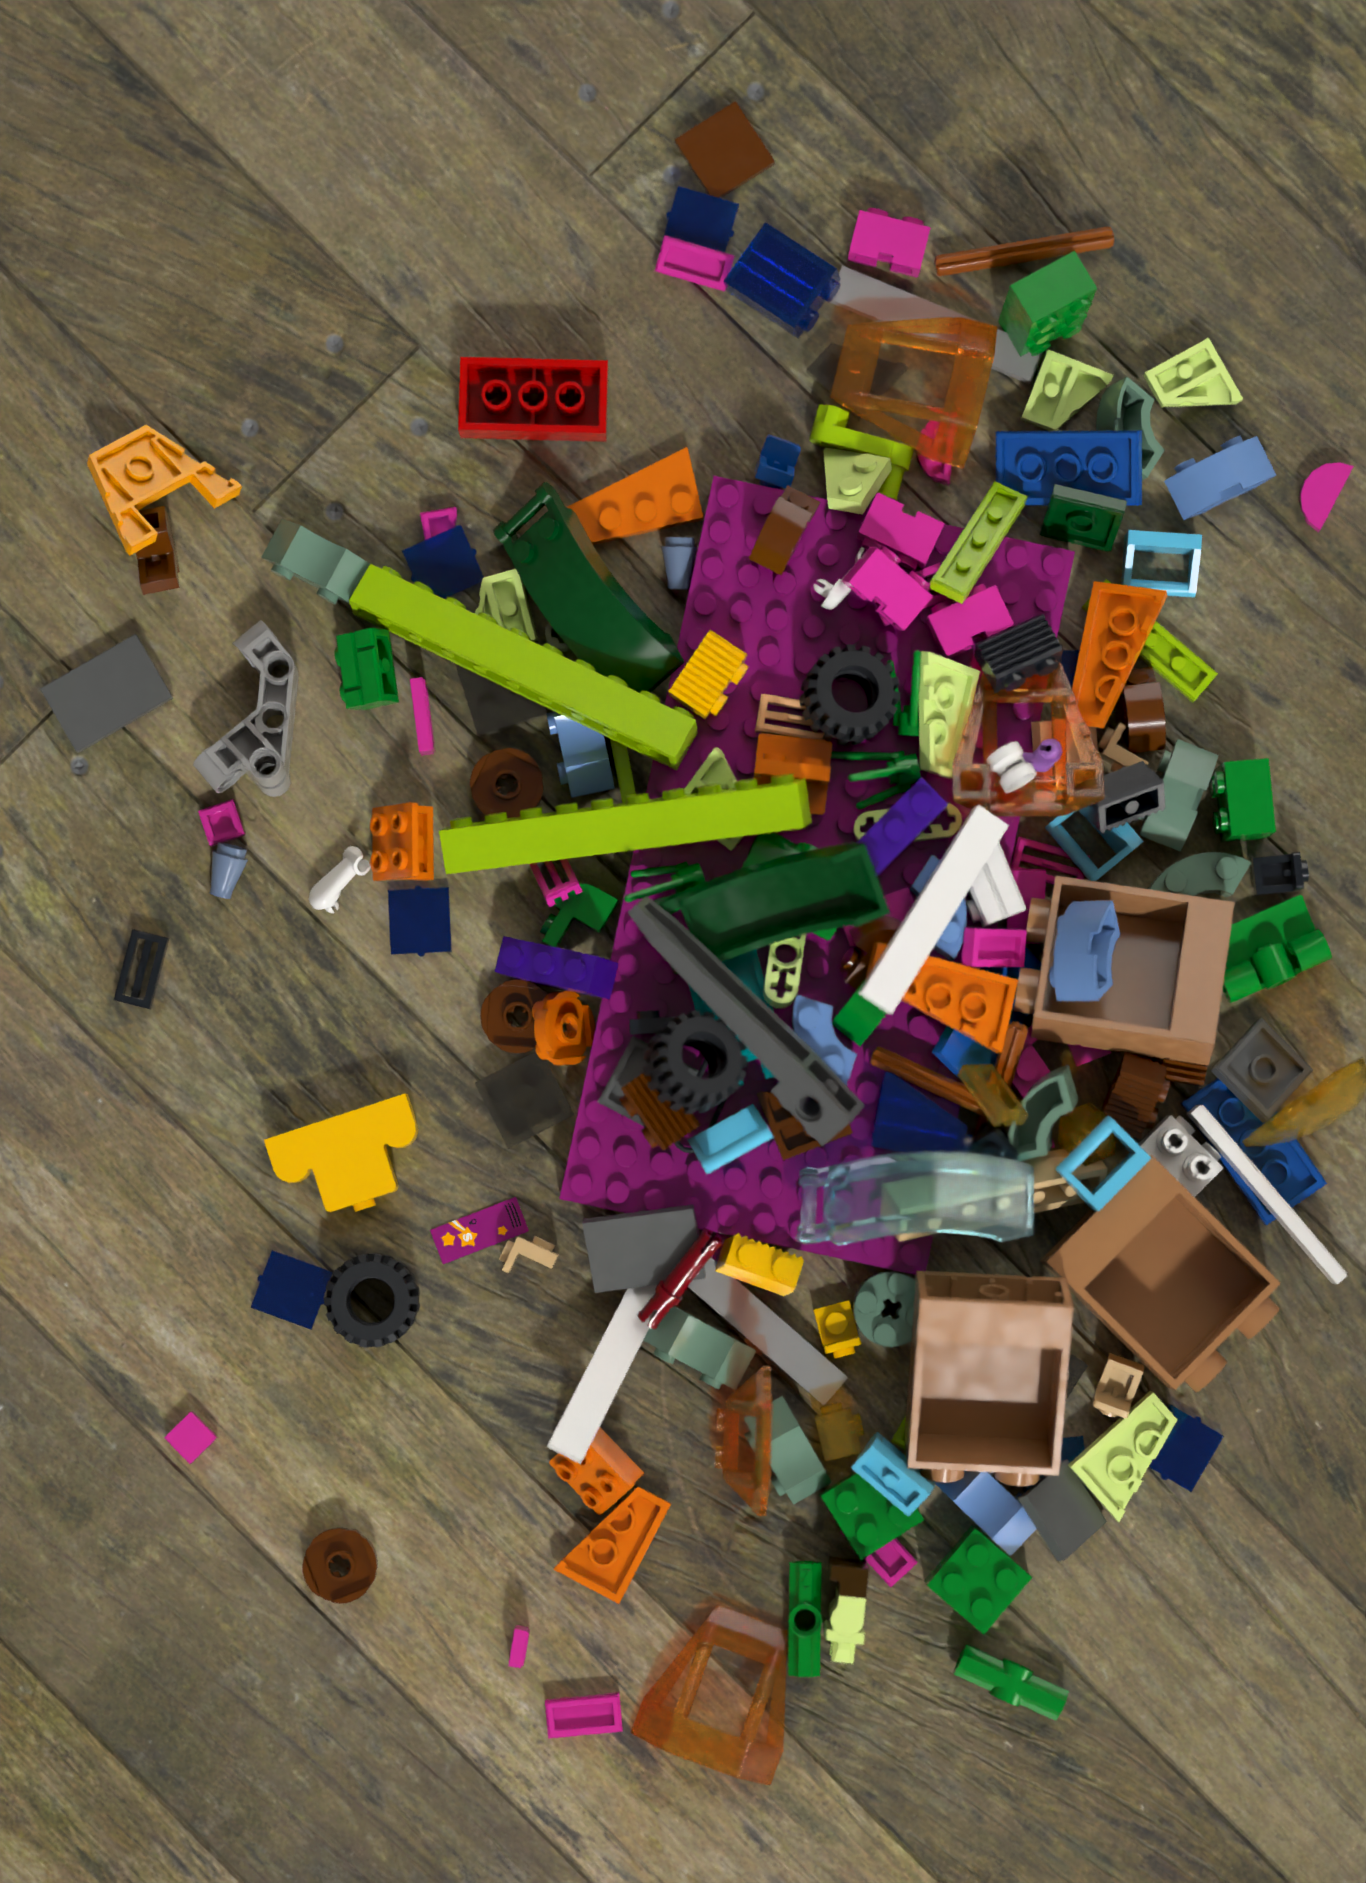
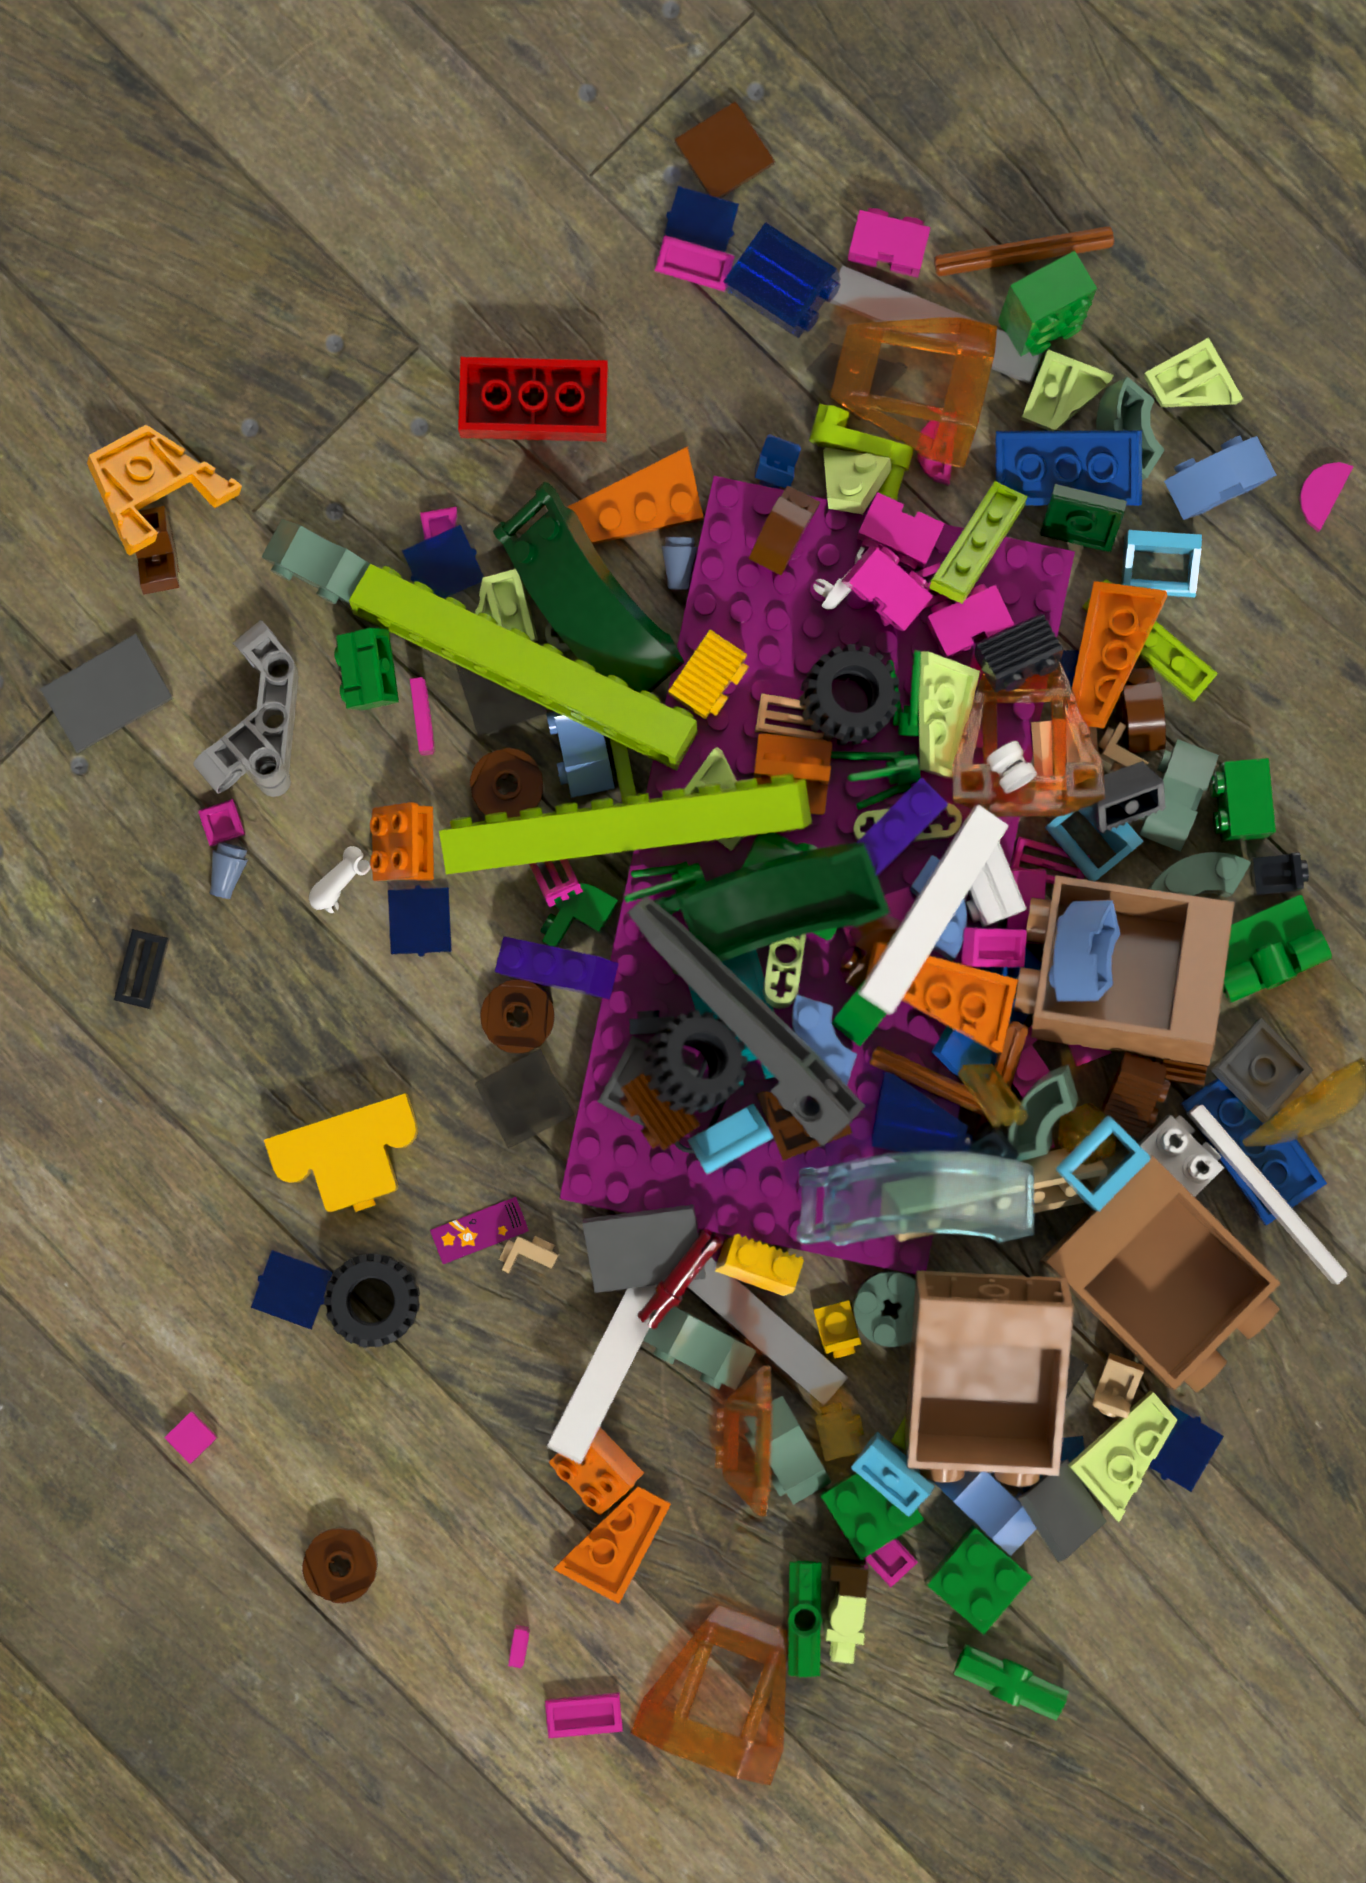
orange plate [532,991,595,1066] -> none
medium lavender arm [1022,739,1062,772] -> none

